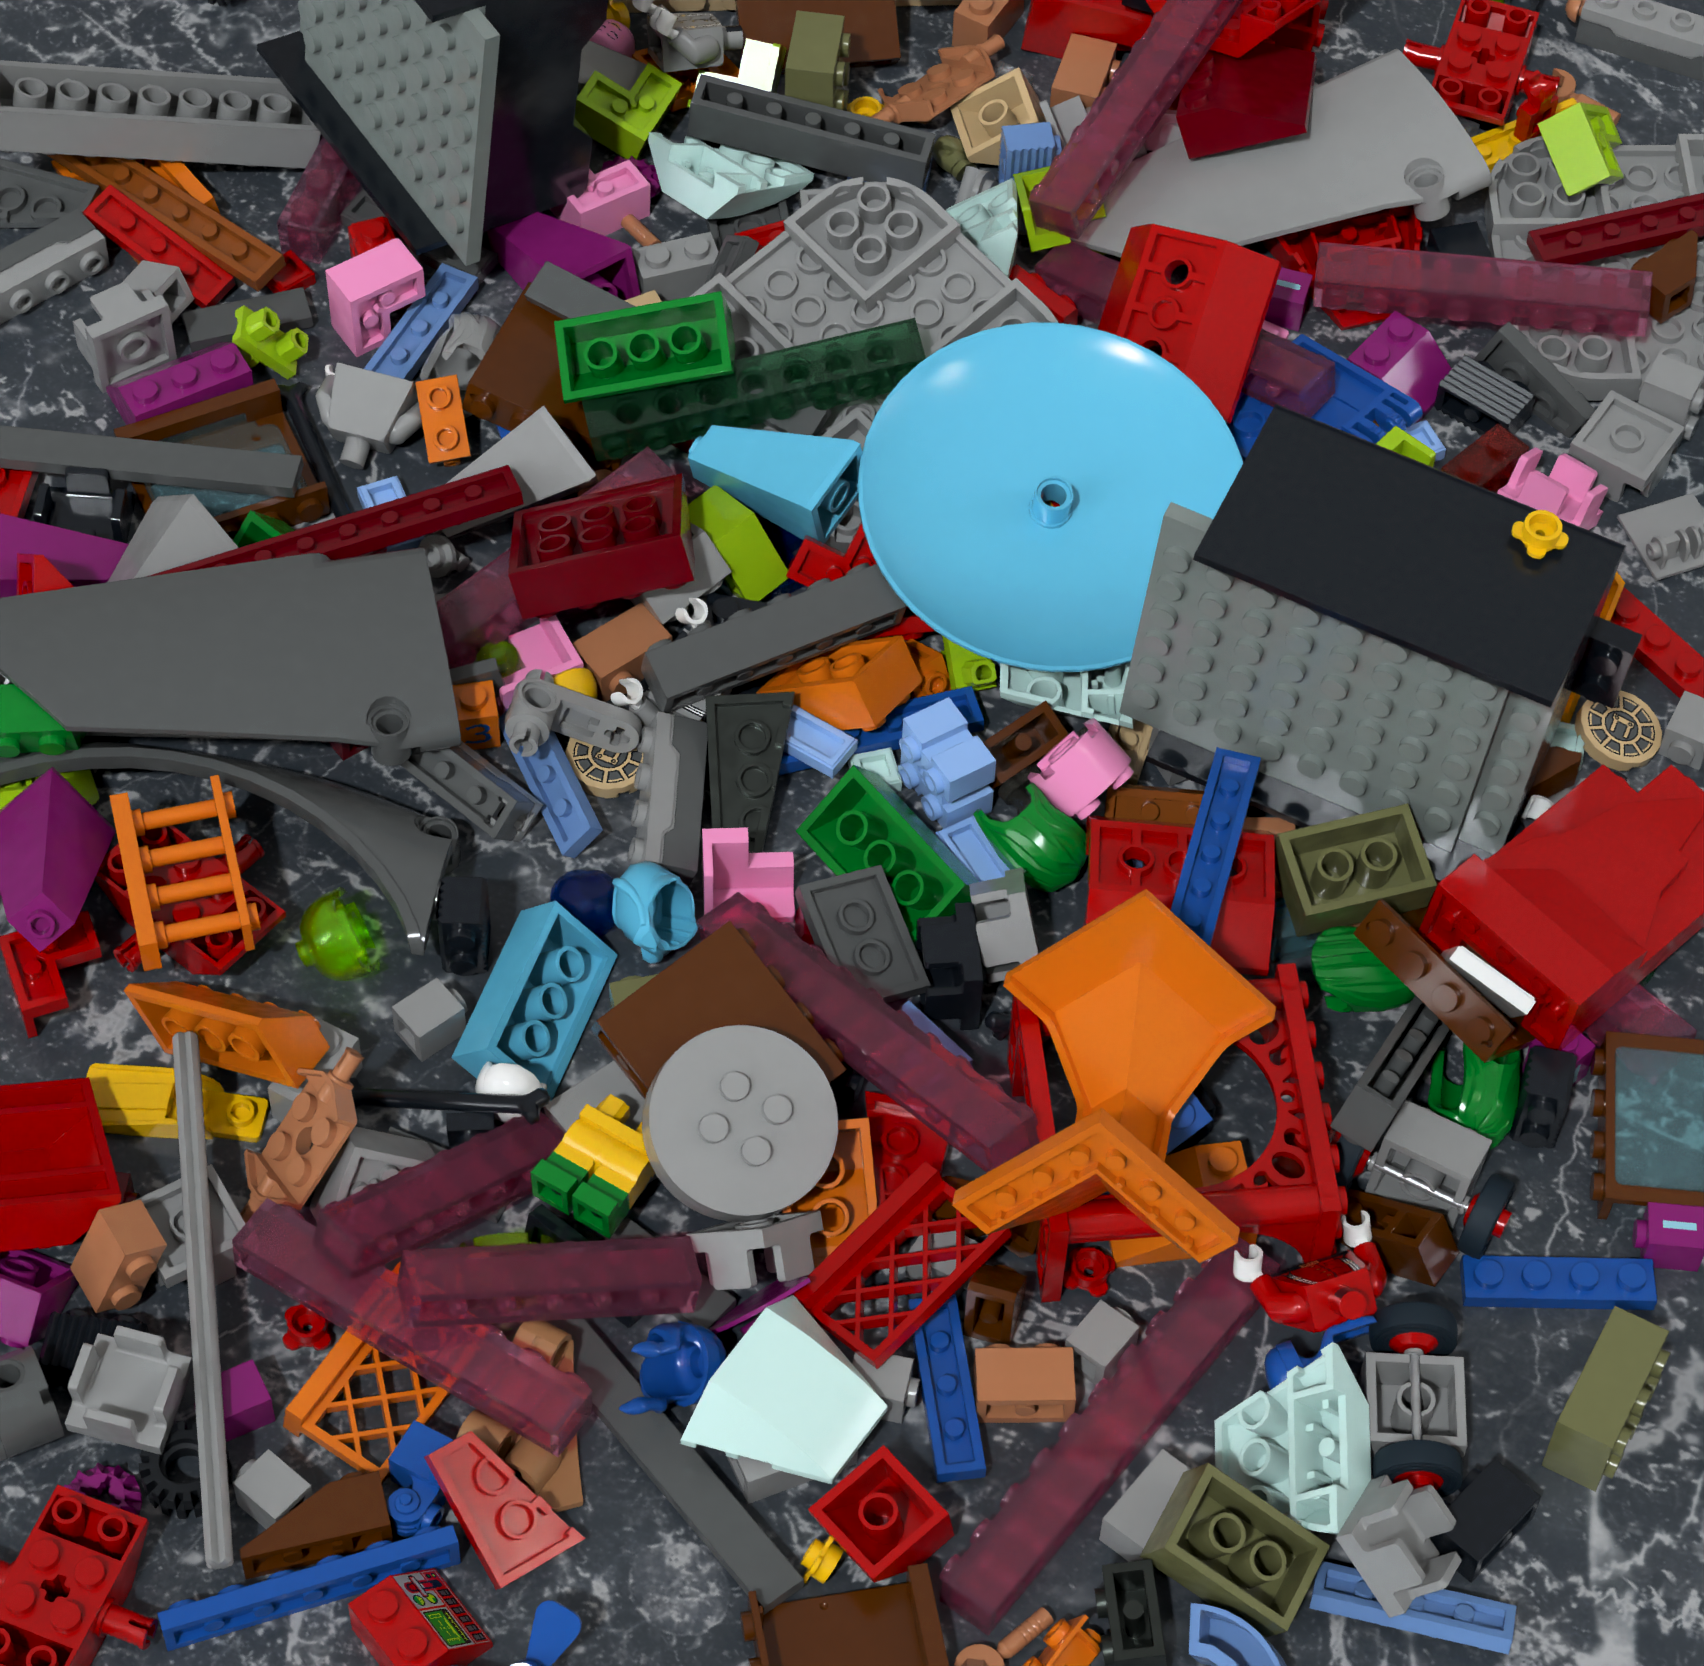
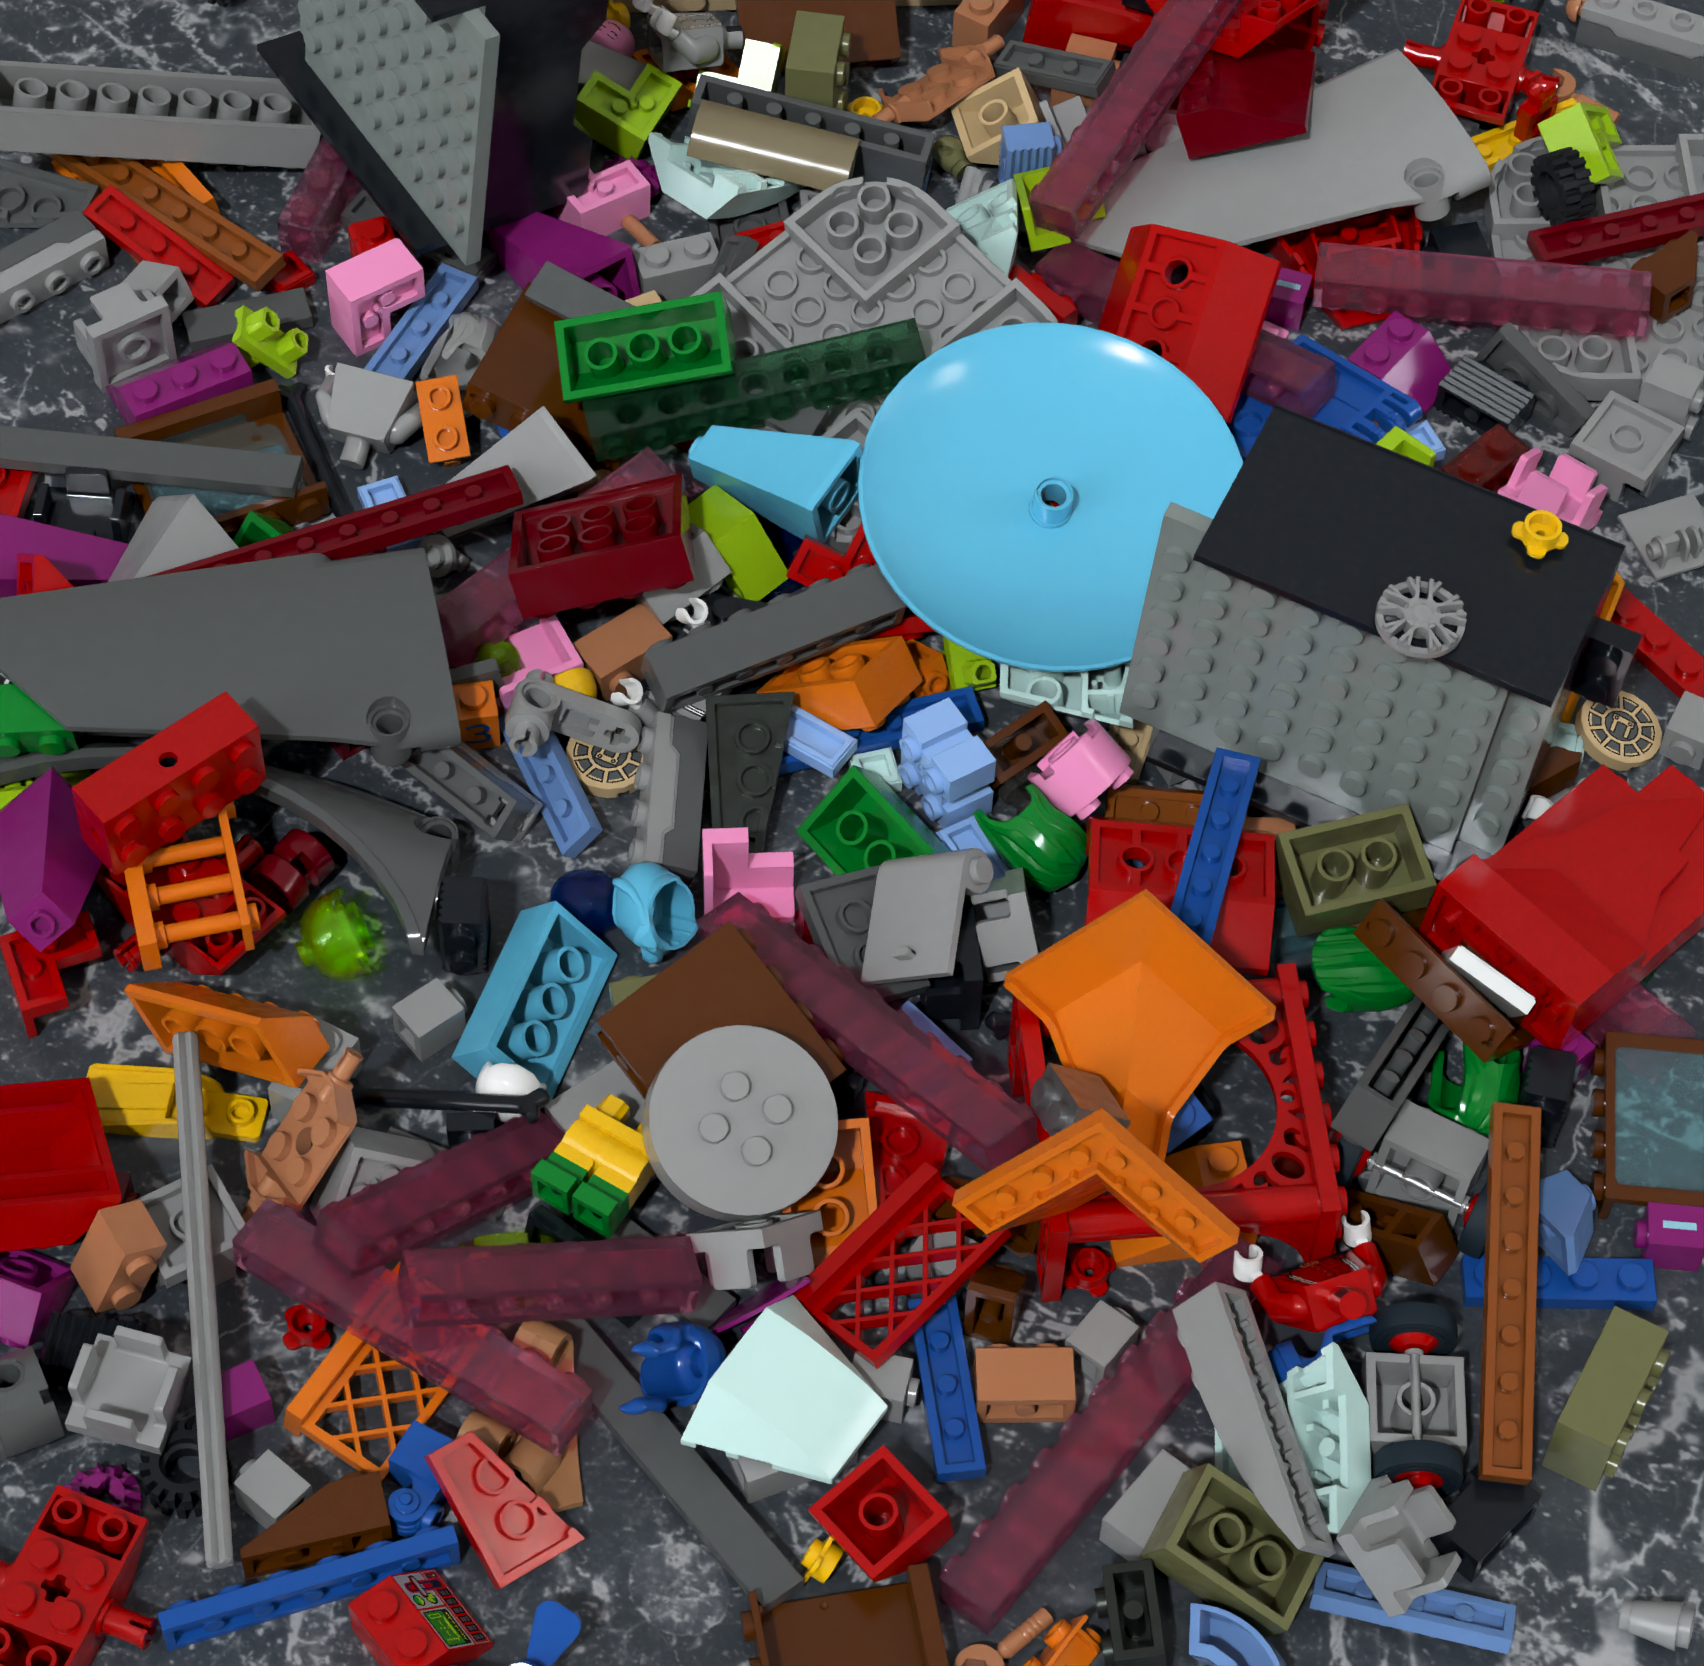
none -> red brick [71,691,267,876]
none -> dark red wheel [248,829,335,914]
none -> dark tan brick [686,99,860,190]
none -> light grey door [860,848,994,985]
none -> dark grey tile [992,40,1117,98]
none -> flat silver brick [1030,1063,1131,1136]
none -> light grey slope [1172,1281,1336,1557]
none -> light grey wheel [1374,576,1467,659]
none -> dark orange plate [1478,1102,1541,1486]
none -> black tyre [1530,147,1596,226]
none -> medium blue slope [1538,1169,1596,1276]
none -> light grey cone [1619,1599,1696,1652]

